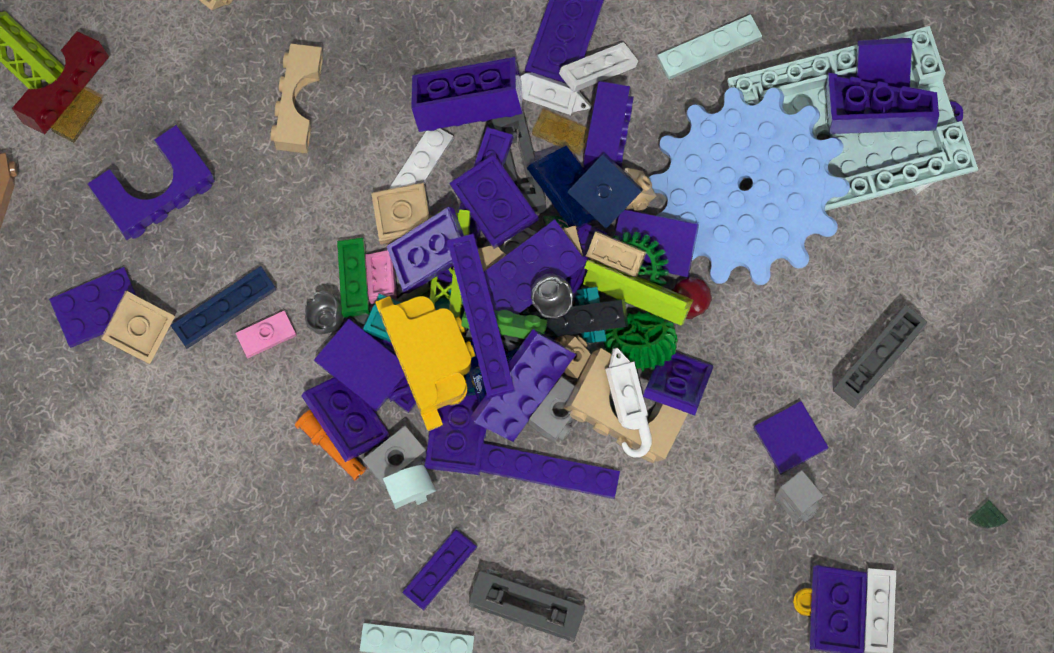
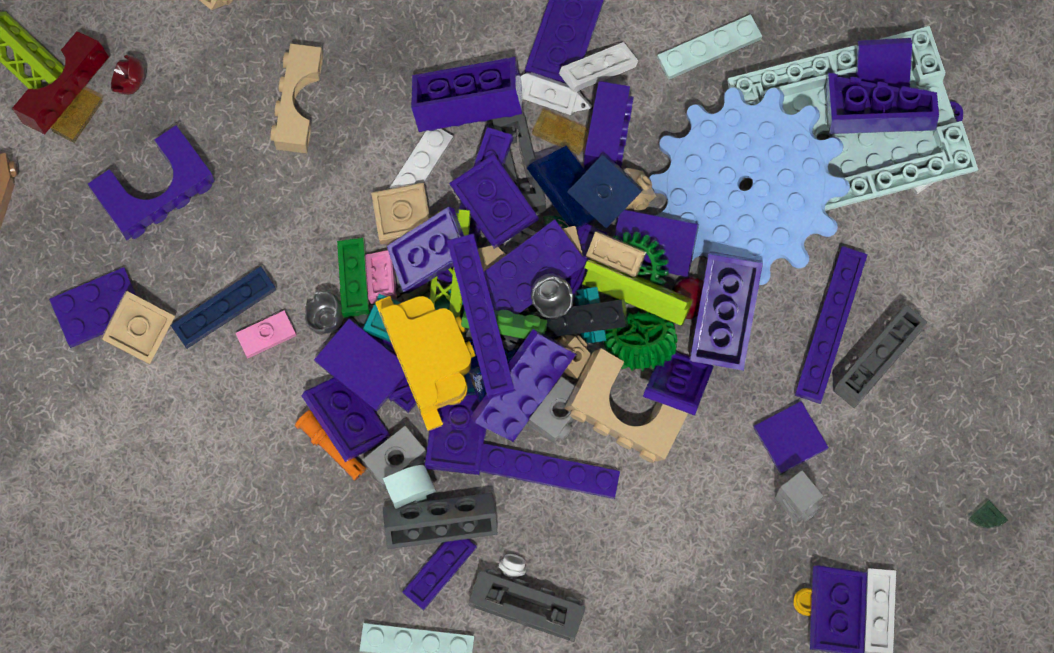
white plate [605,348,652,458] -> none
none -> dark red hair [111,55,145,95]
none -> dark grey brick [383,493,498,549]
none -> white plate [499,554,527,578]
none -> dark purple brick [690,251,763,371]
none -> dark purple plate [795,246,868,404]

